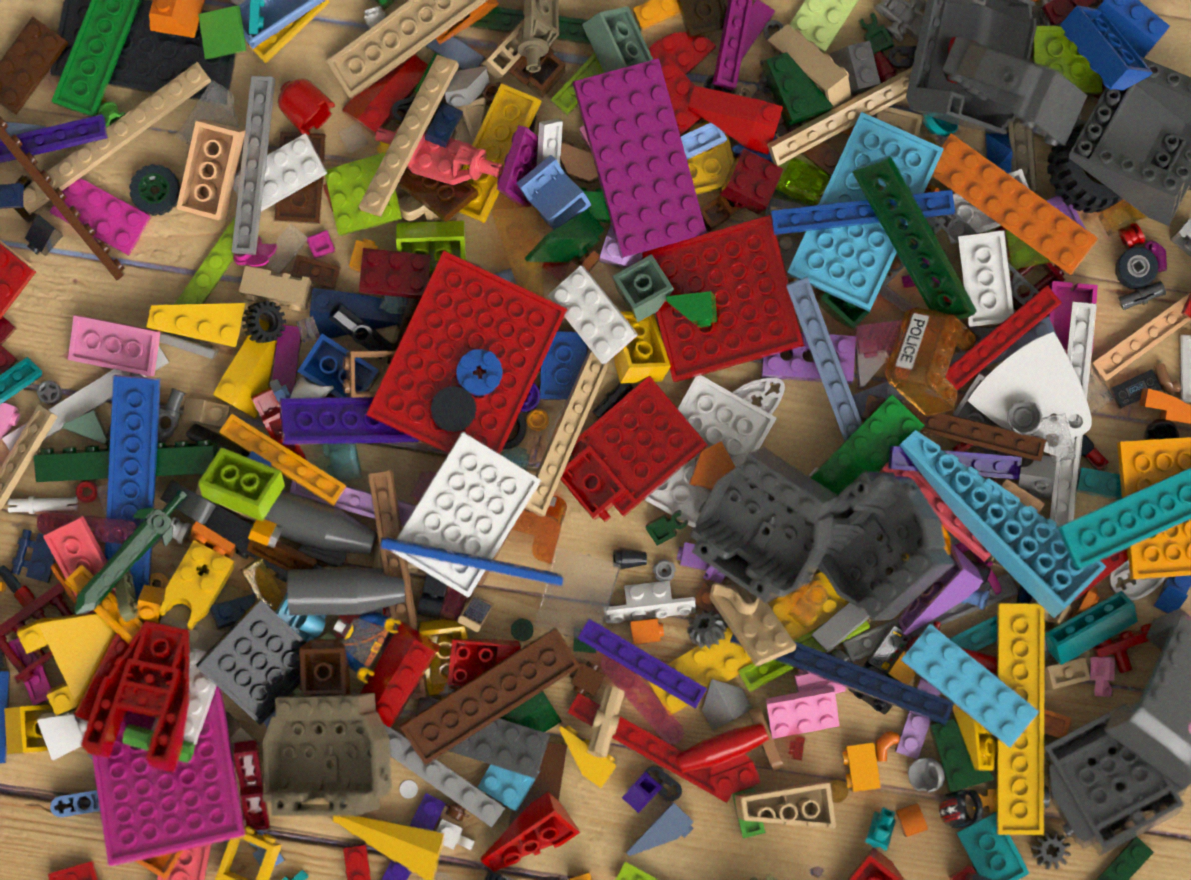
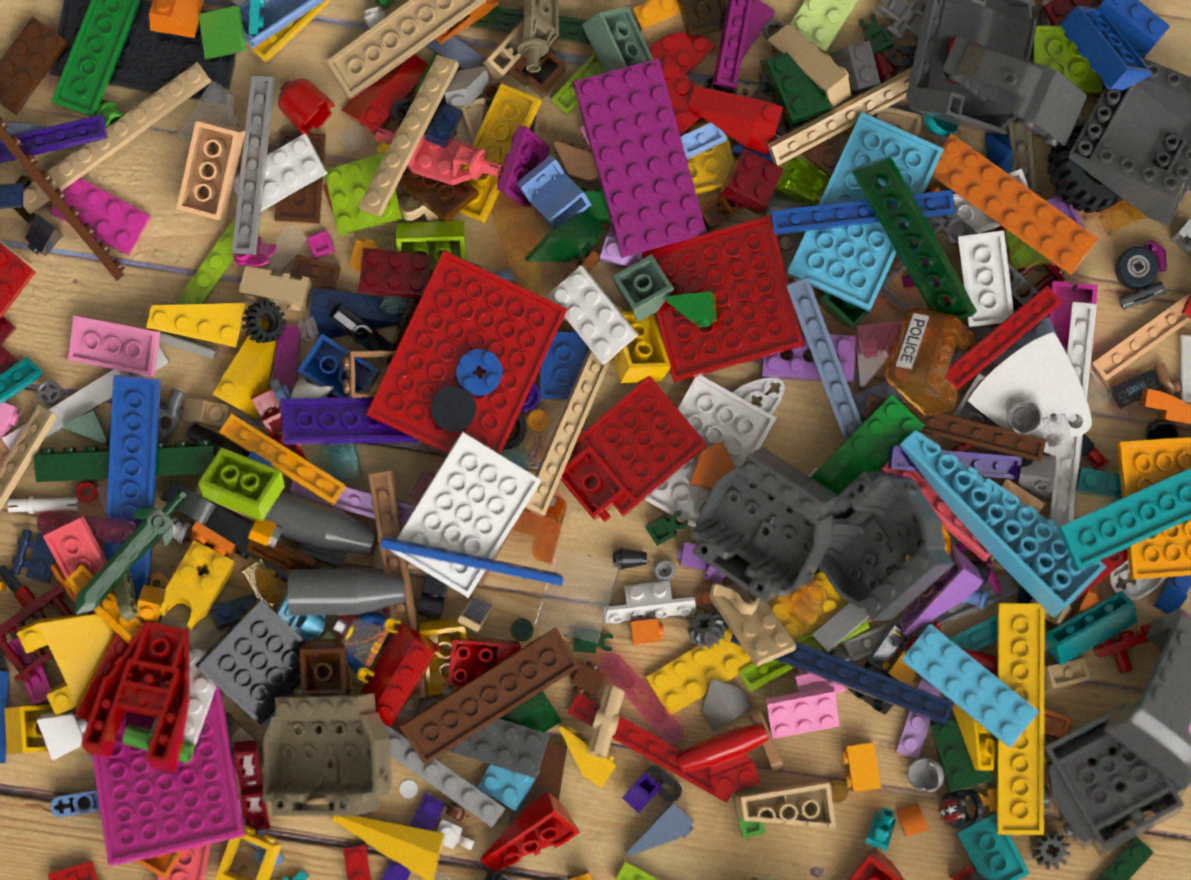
black wheel [129,164,181,216] -> none
clear pink piece [440,587,468,621] -> none
white plate [537,118,563,166] -> none
clear red plate [542,261,572,281] -> none
dark purple plate [577,619,707,709] -> none
black pin [592,382,633,419] -> none
clear red plate [788,737,805,761] -> none
orange arm [876,731,900,761] -> none
bright pink plate [1090,657,1115,697] -> none
red wheel [1118,222,1145,249] -> none

